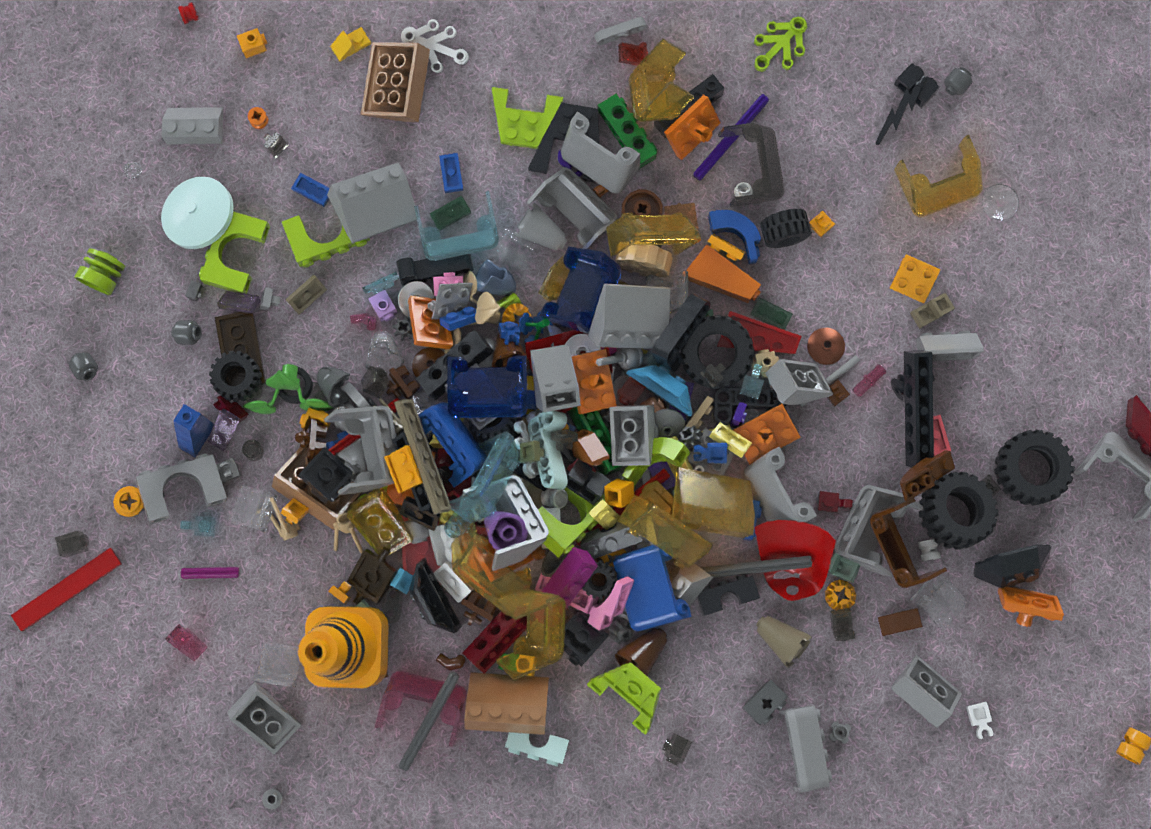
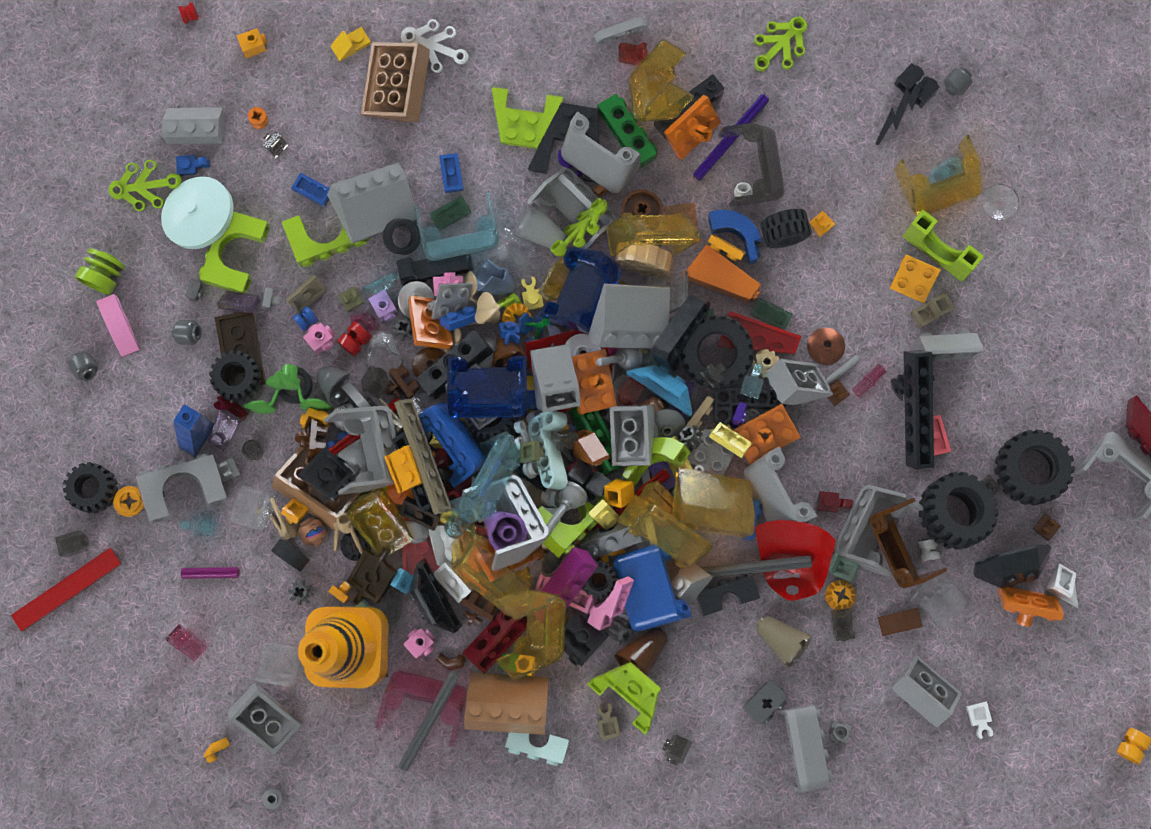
blue plate [693,443,727,464] -> none
reddish brown slope [900,450,955,502] -> none
none -> black tyre [63,462,118,513]
none -> bright pink slope [96,294,140,357]
none -> lime plant [108,160,182,211]
none -> blue plate [176,154,210,176]
none -> light orange arm [204,737,230,763]
none -> black tyre [271,538,310,572]
none -> dark grey gear [288,580,314,605]
none -> blue wheel [292,306,319,332]
none -> nougat head [298,517,327,547]
none -> bright pink brick [303,323,335,355]
none -> red wheel [337,321,373,357]
none -> olive tile [338,286,364,312]
none -> black gear [340,530,371,561]
none -> black tyre [383,218,421,255]
none -> bright pink brick [403,628,435,659]
none -> light yellow plate [522,277,544,311]
none -> light grey piece [546,481,588,537]
none -> lime plant [550,198,608,257]
none -> dark tan plate [597,703,621,741]
none -> lime arch [902,209,984,282]
none -> clear light blue plate [928,157,963,188]
none -> reddish brown tile [1033,514,1061,541]
none -> white slope [1045,564,1079,609]

